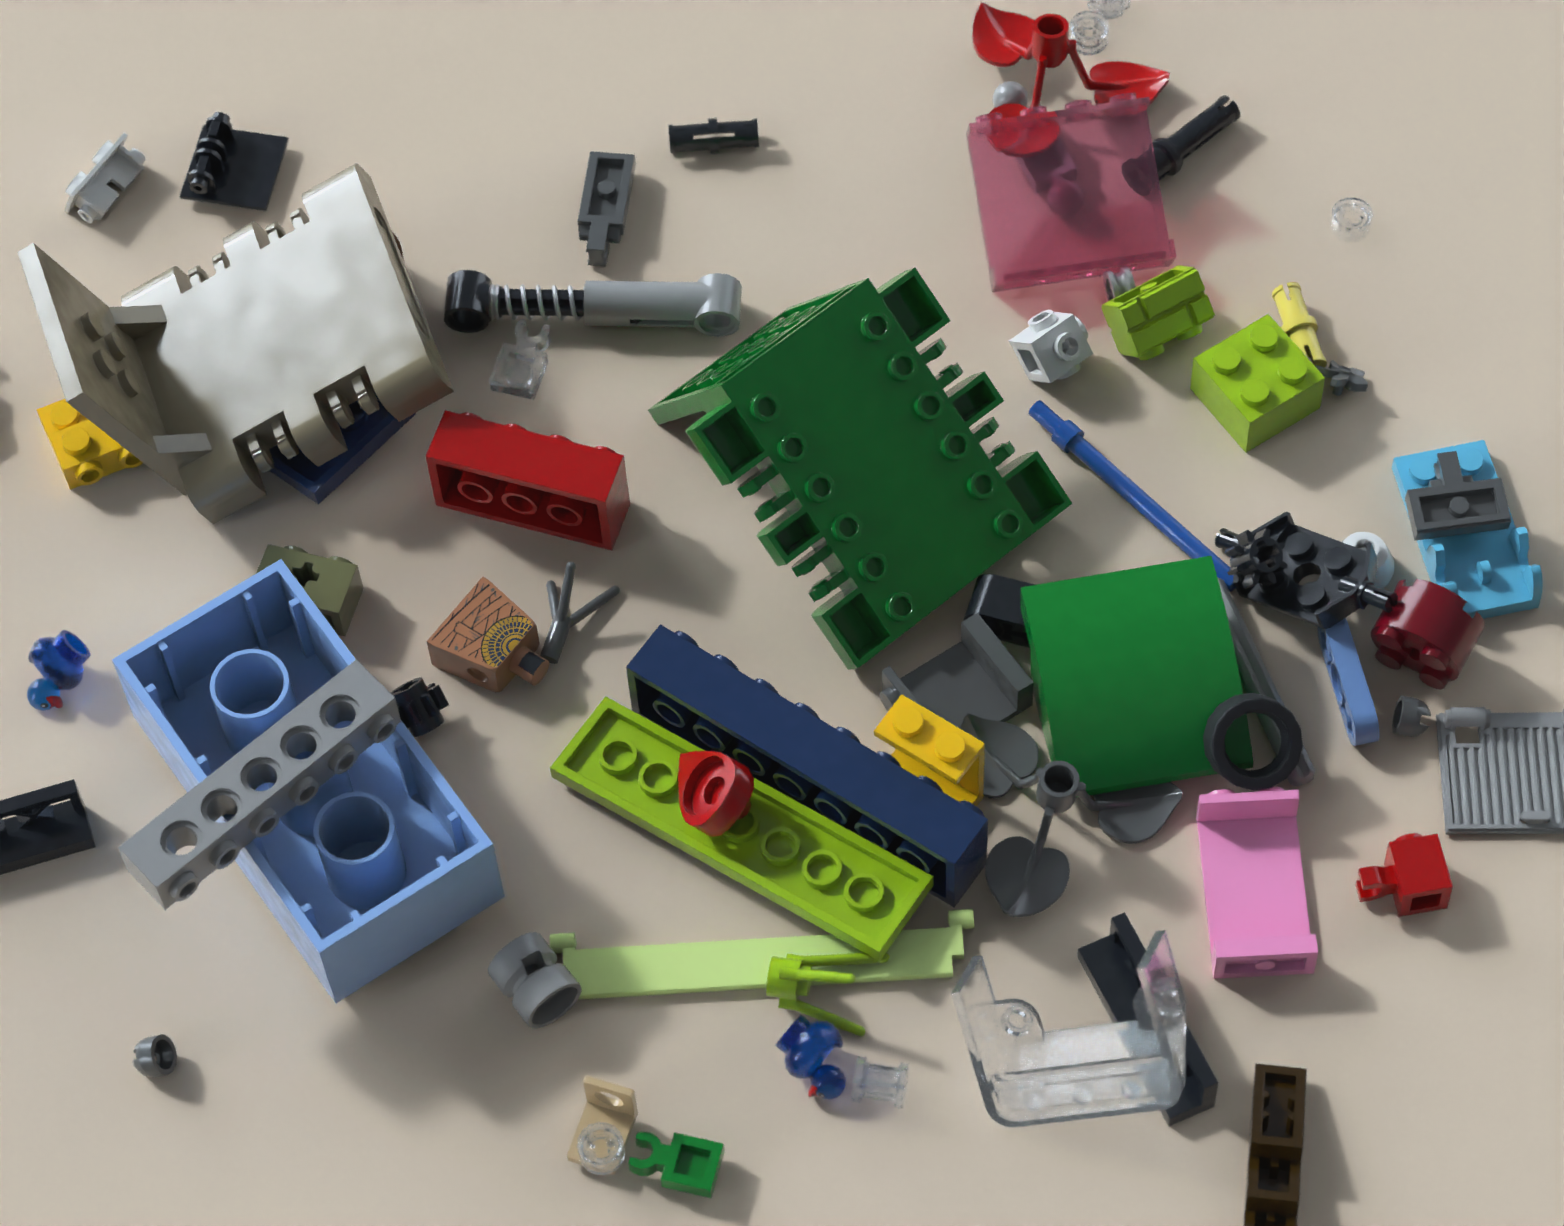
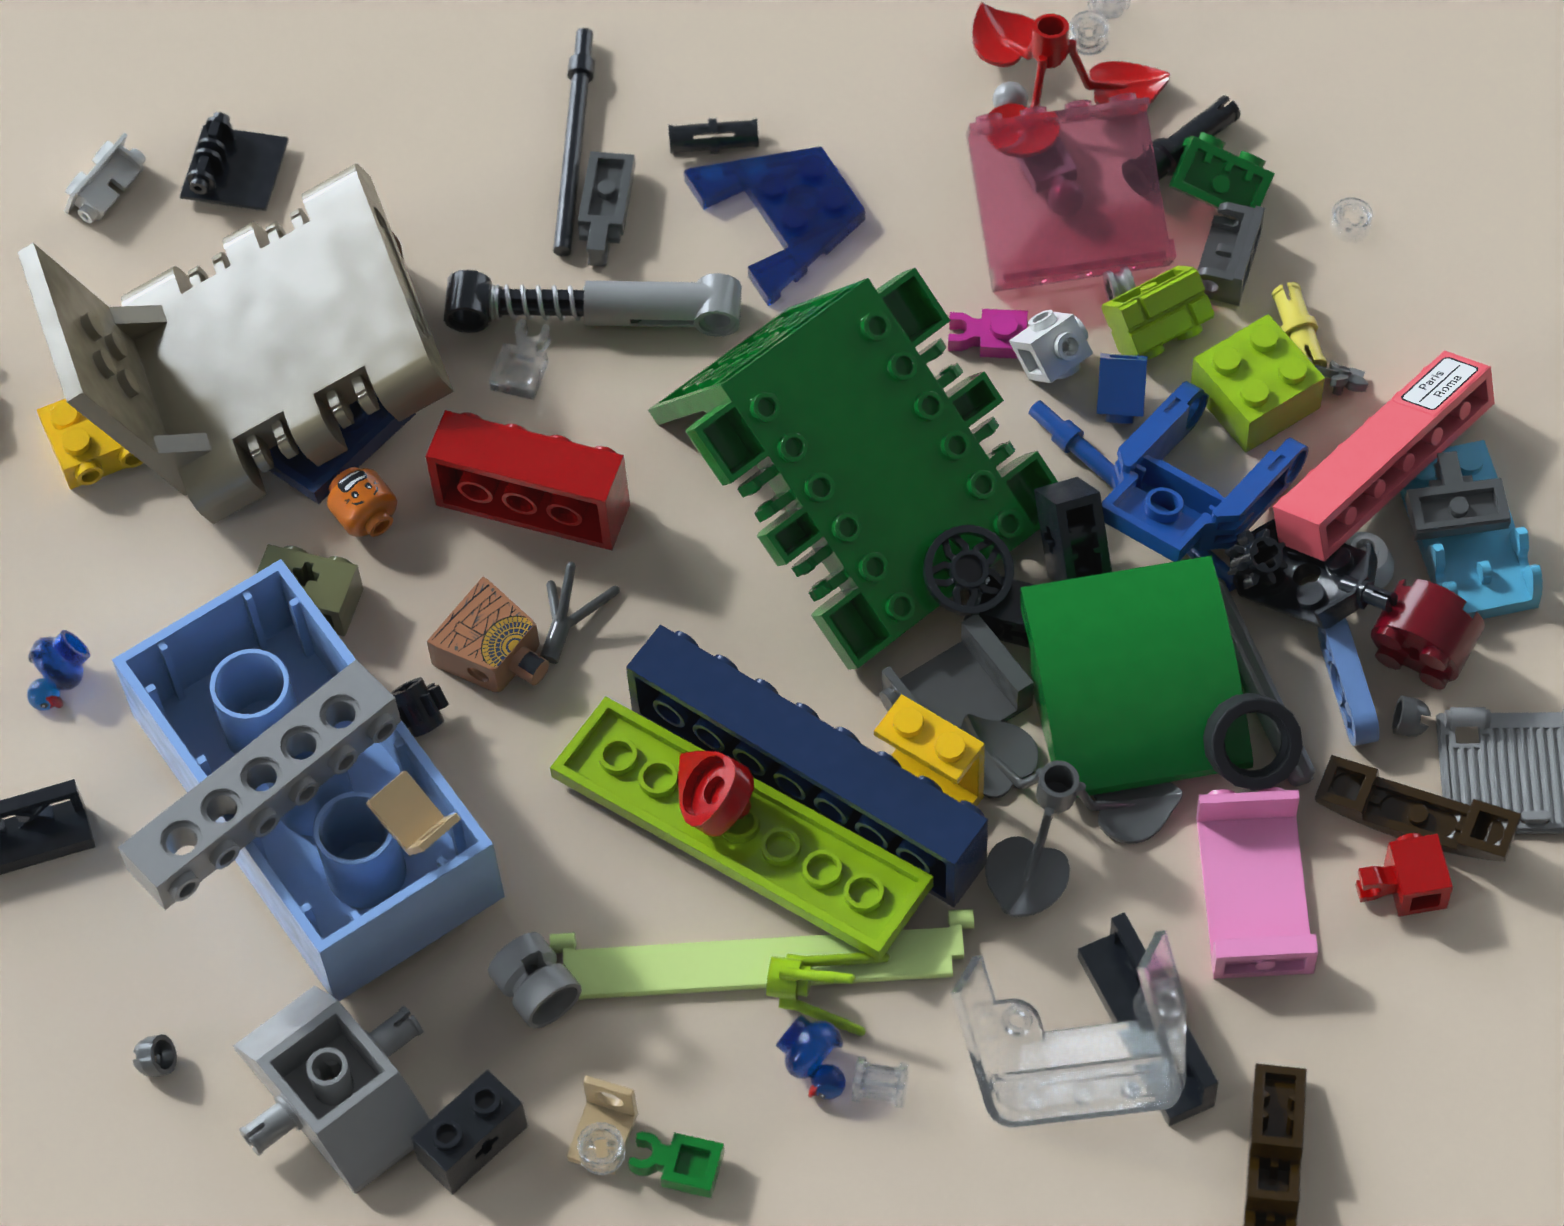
none -> light grey slope [233,985,430,1194]
none -> orange head [327,467,397,537]
none -> tan bracket [366,771,461,856]
none -> black brick [411,1069,528,1195]
none -> black bar [553,28,595,256]
none -> clear blue wing [684,146,865,306]
none -> black wheel [923,525,1014,616]
none -> dark pink plate [948,309,1028,359]
none -> black brick [1034,477,1112,582]
none -> blue brick [1097,353,1147,424]
none -> blue plate [1102,381,1308,562]
none -> green bracket [1168,132,1275,209]
none -> dark grey hinge [1198,202,1265,306]
none -> coral brick [1273,350,1495,562]
none -> dark brown slope [1315,755,1522,861]

